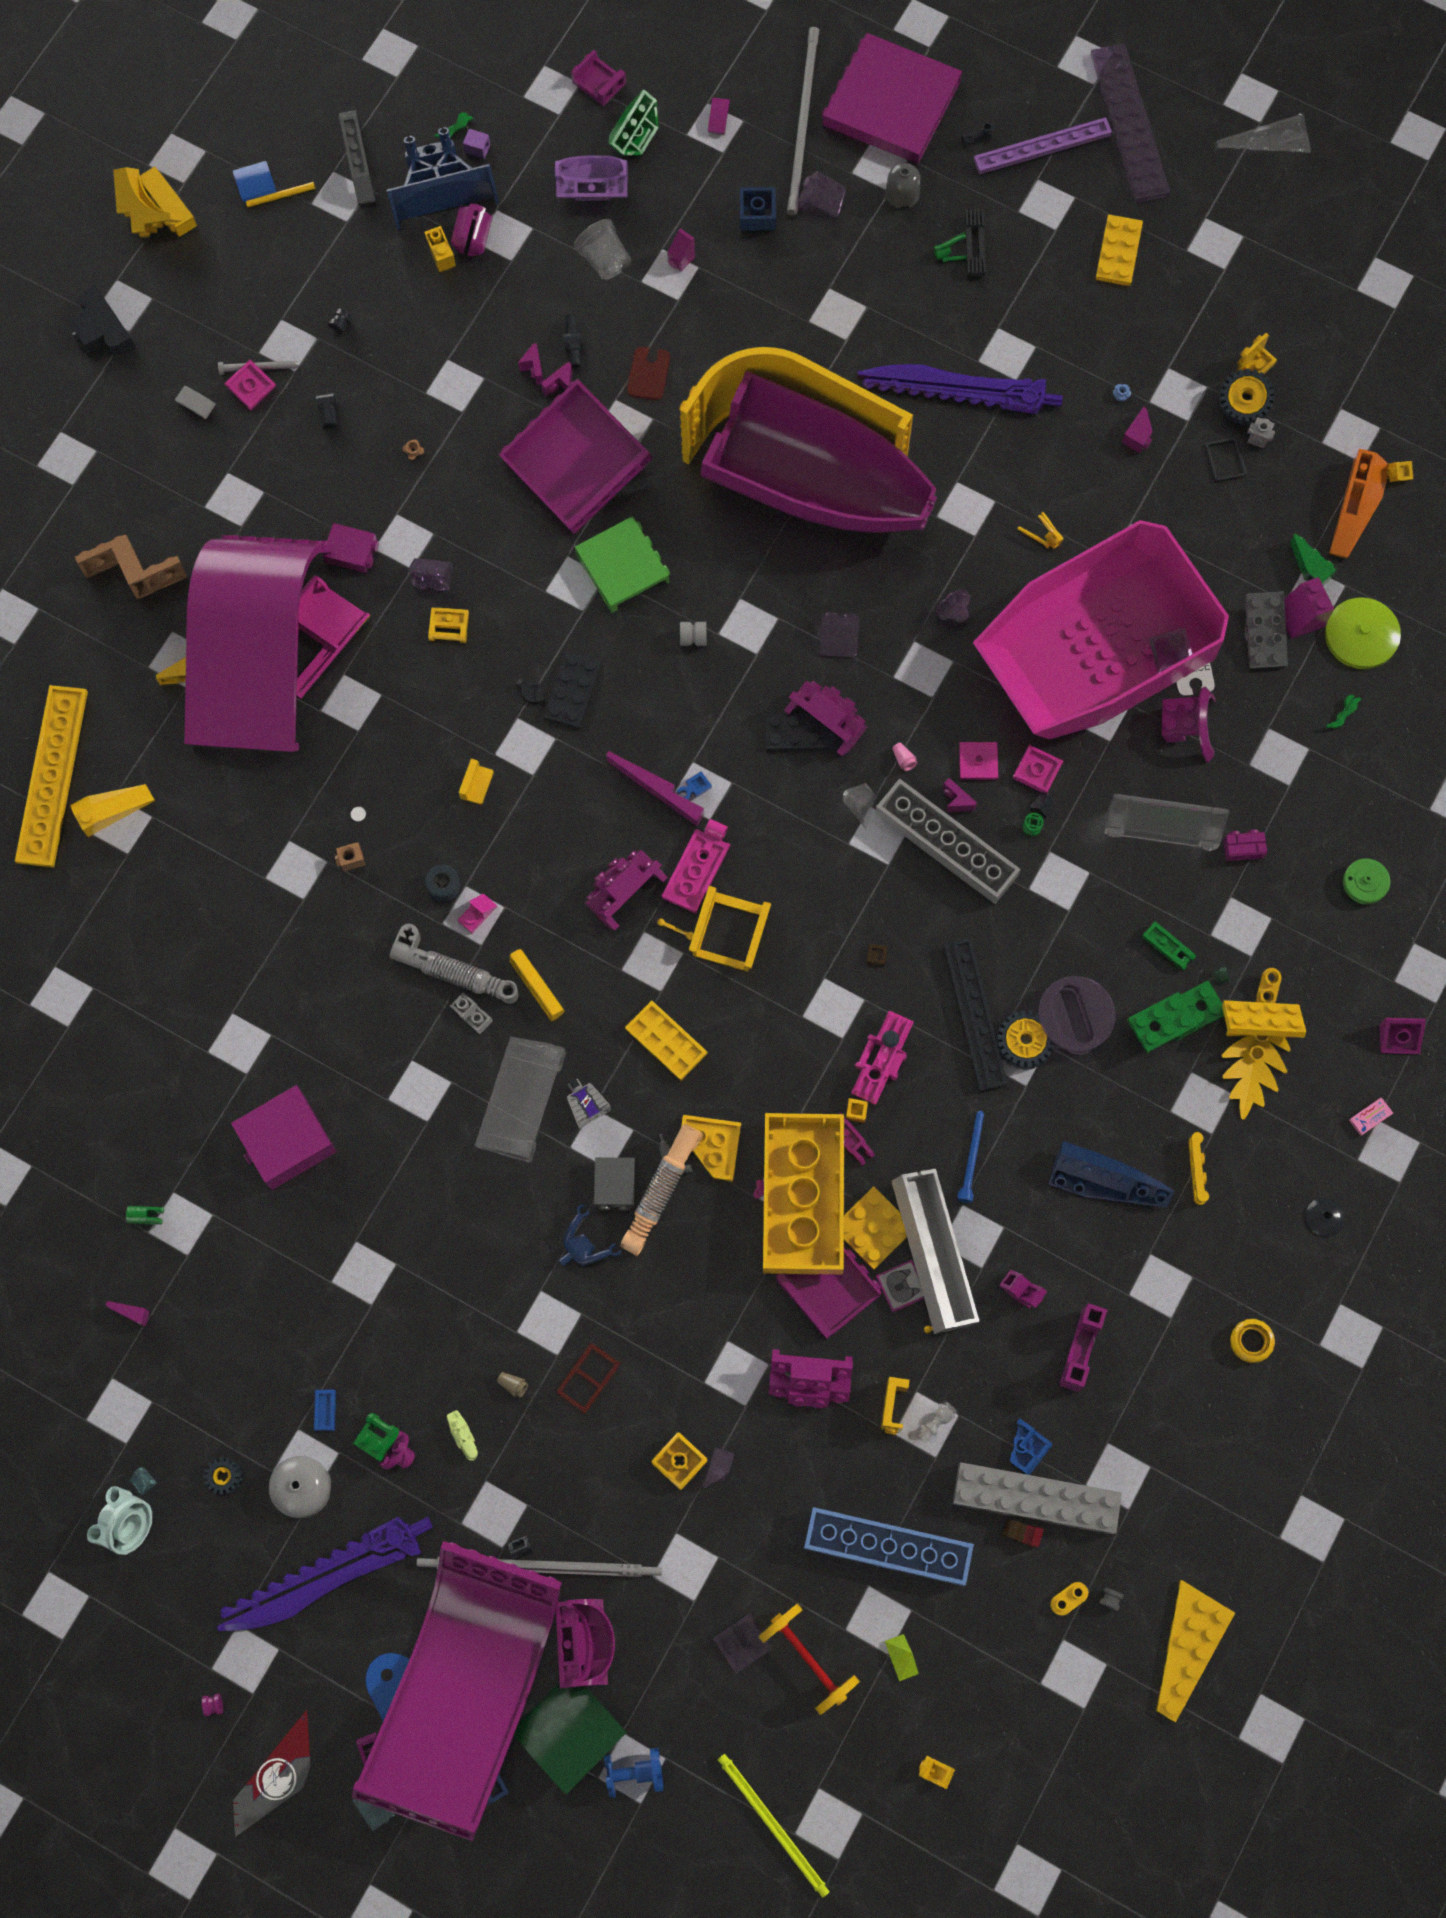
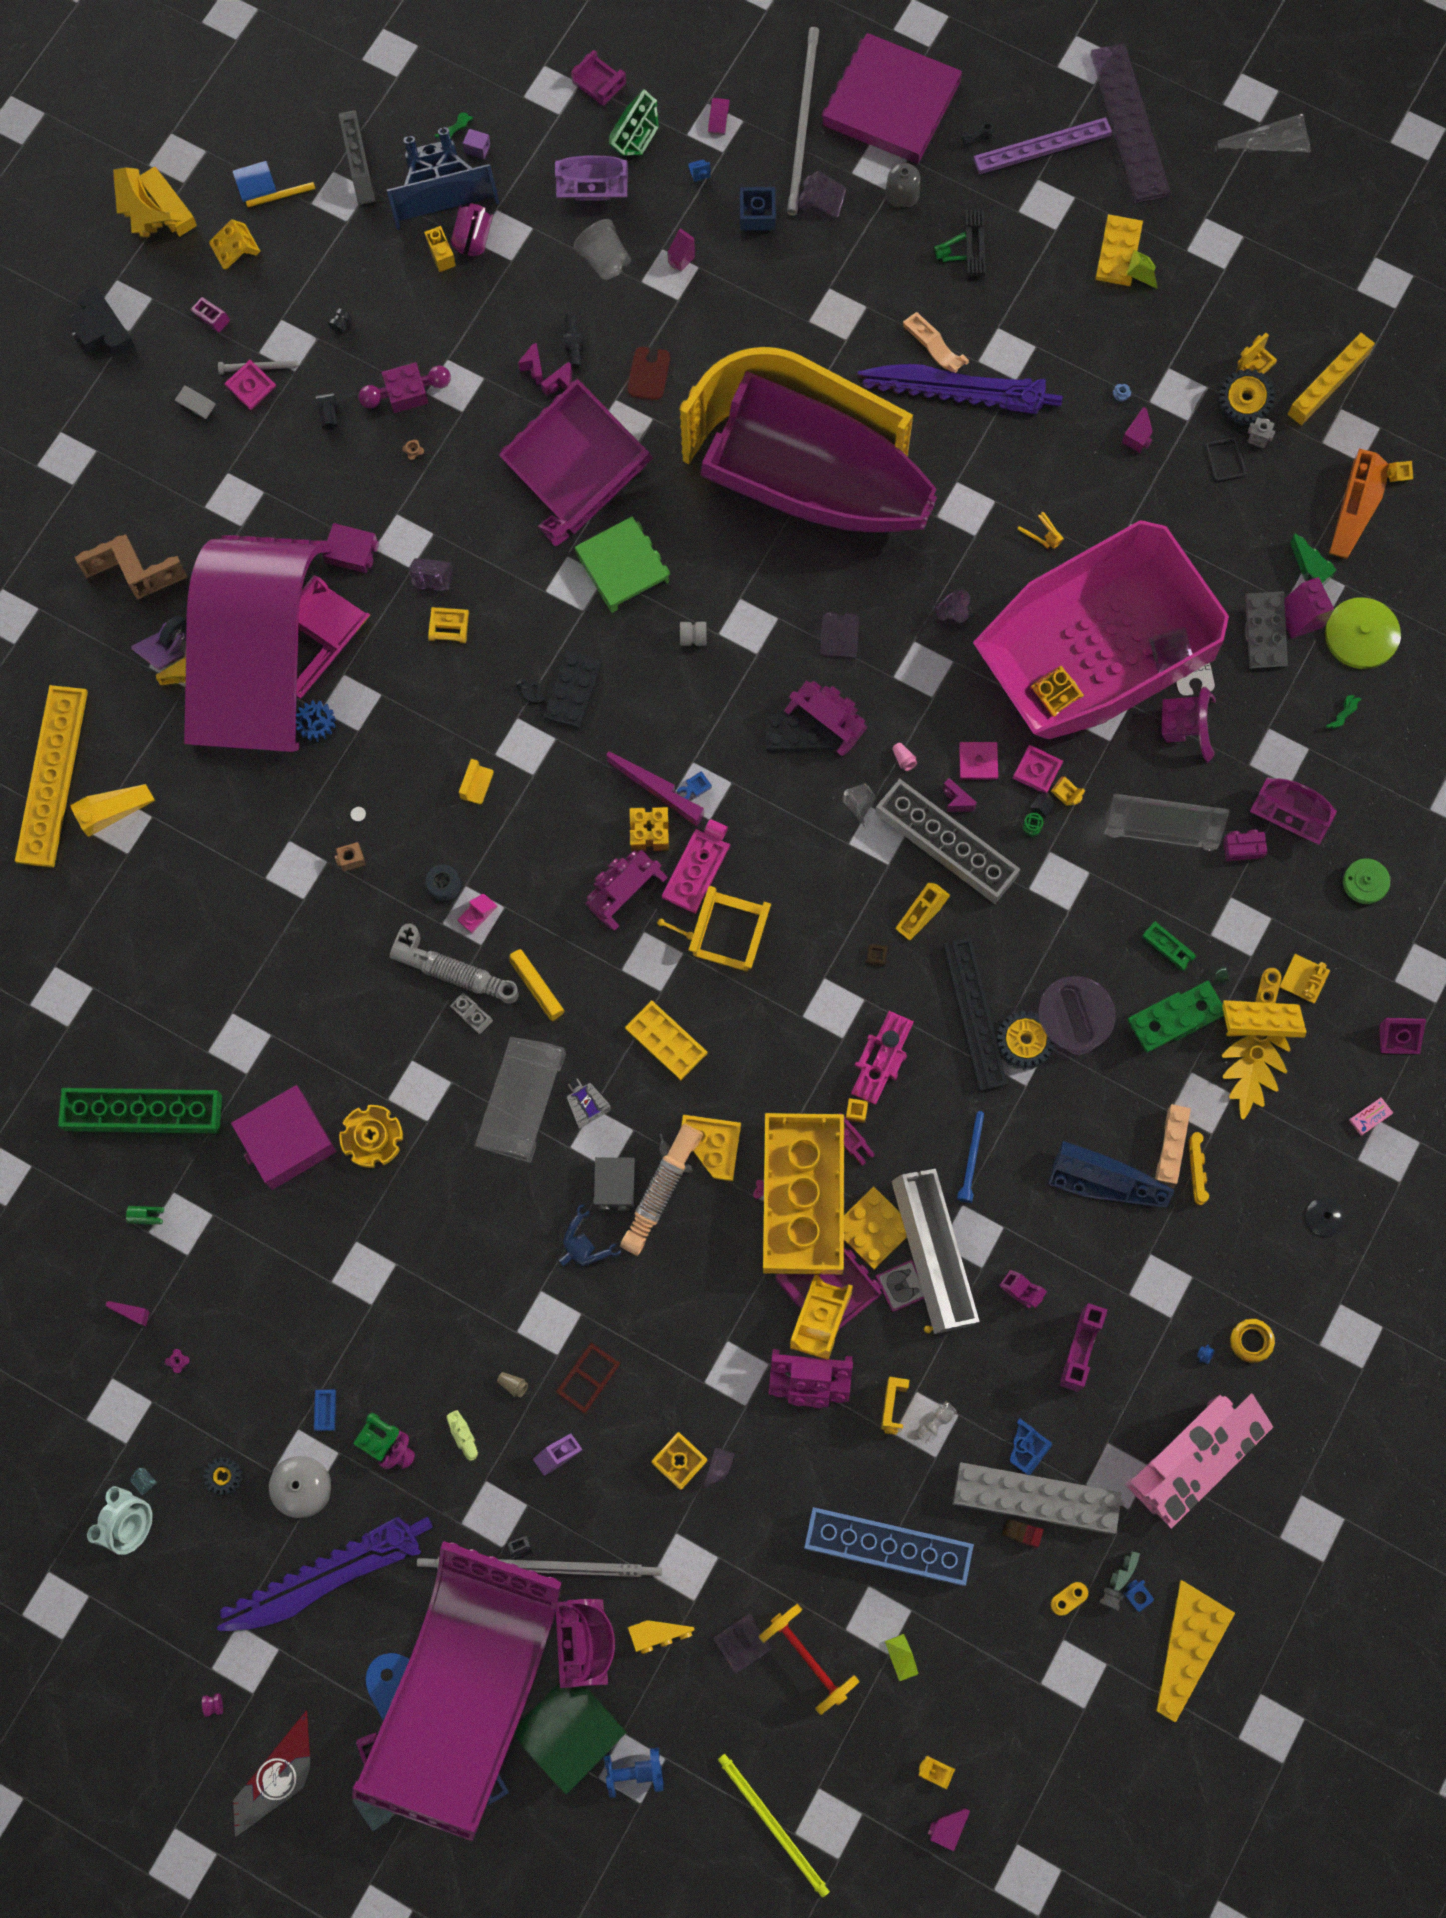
none -> green brick [58,1088,222,1133]
none -> medium lavender plate [131,616,187,670]
none -> magenta plate [165,1349,189,1373]
none -> magenta slope [190,297,230,332]
none -> yellow bracket [209,219,260,270]
none -> blue gear [296,700,336,741]
none -> yellow piece [339,1105,403,1168]
none -> magenta brick [358,362,451,413]
none -> medium lavender slope [533,1433,582,1476]
none -> magenta slope [538,515,569,546]
none -> yellow slope [628,1620,695,1654]
none -> yellow brick [630,807,669,852]
none -> blue bracket [688,159,711,182]
none -> yellow piece [790,1274,853,1360]
none -> yellow slope [895,883,950,940]
none -> light nougat piece [903,312,969,373]
none -> magenta slope [927,1808,970,1851]
none -> yellow slope [1030,665,1084,717]
none -> yellow bracket [1051,776,1085,806]
none -> sand green slope [1110,1552,1140,1591]
none -> blue bracket [1124,1579,1154,1612]
none -> bright pink panel [1125,1393,1273,1529]
none -> lime slope [1127,250,1158,289]
none -> light nougat arch [1155,1104,1191,1188]
none -> blue plate [1197,1345,1214,1364]
none -> magenta piece [1250,777,1337,845]
none -> yellow hinge [1279,954,1330,1004]
none -> yellow brick [1288,333,1375,426]

